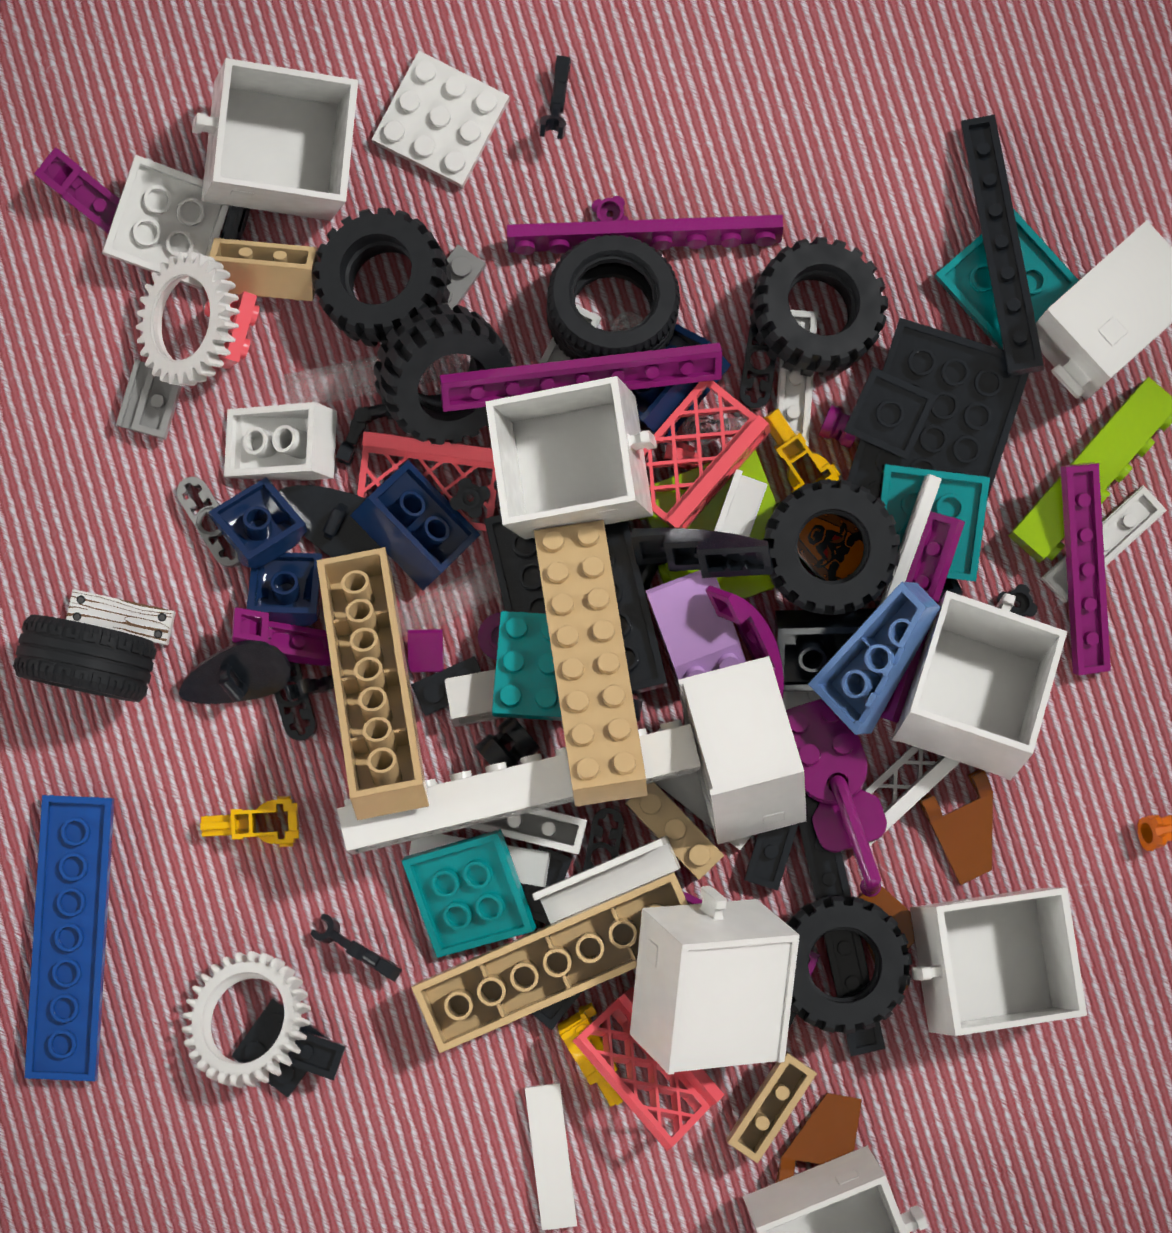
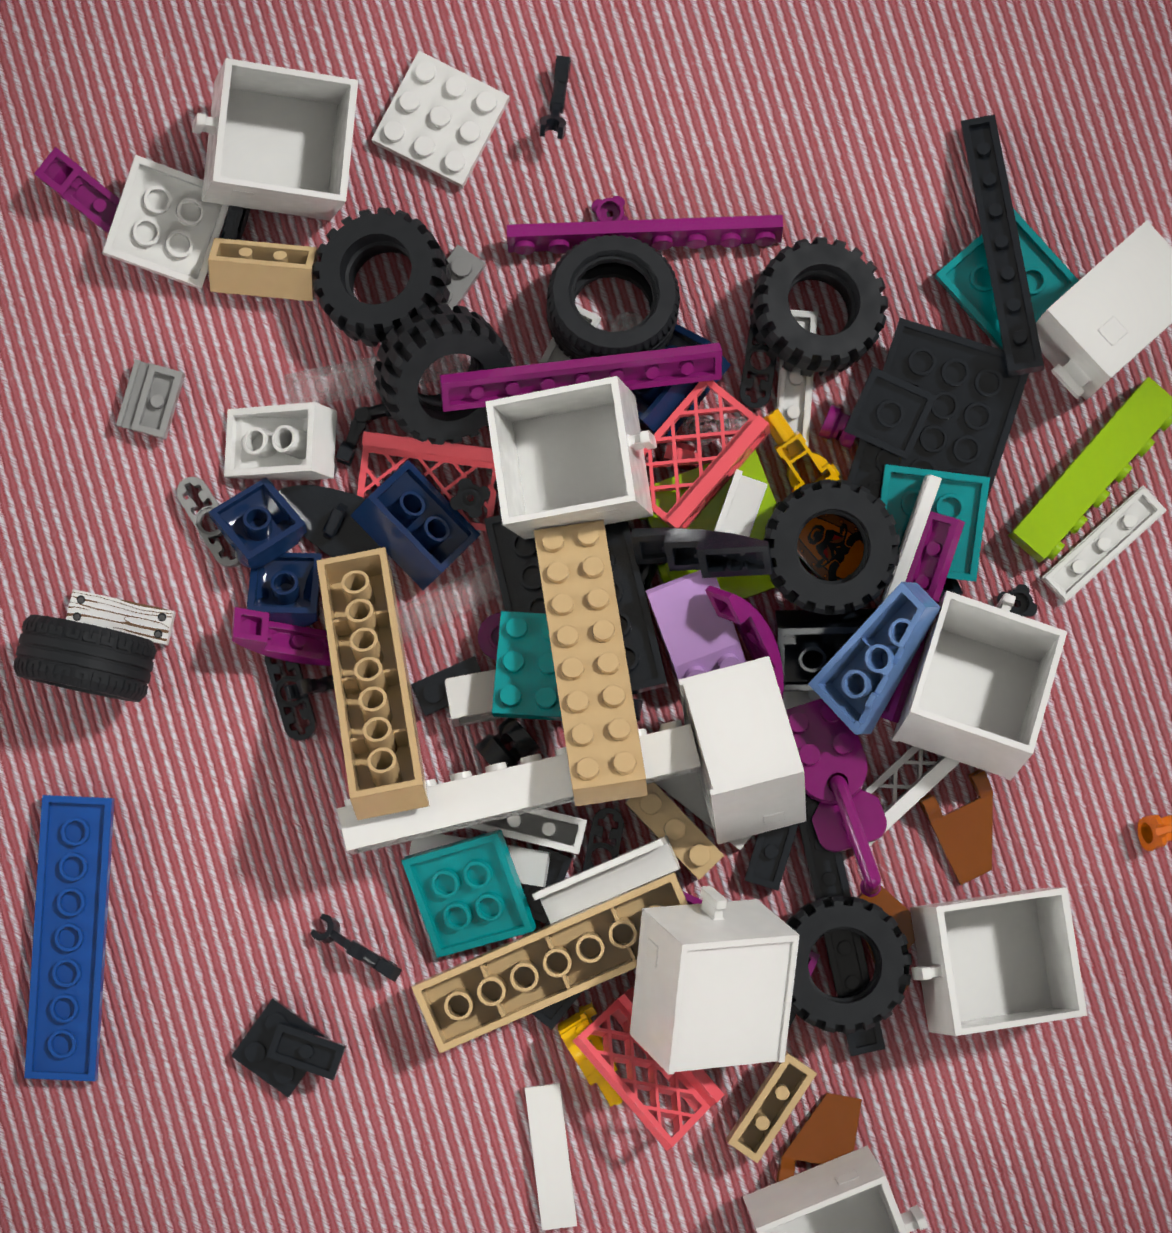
white piece [136,252,240,386] -> none
black shield [179,640,291,704] -> none
white piece [181,951,311,1088] -> none
yellow piece [200,796,299,847] -> none
coral plate [204,291,260,369] -> none
magenta slope [407,629,444,672] -> none
magenta plate [1060,462,1111,675] -> none

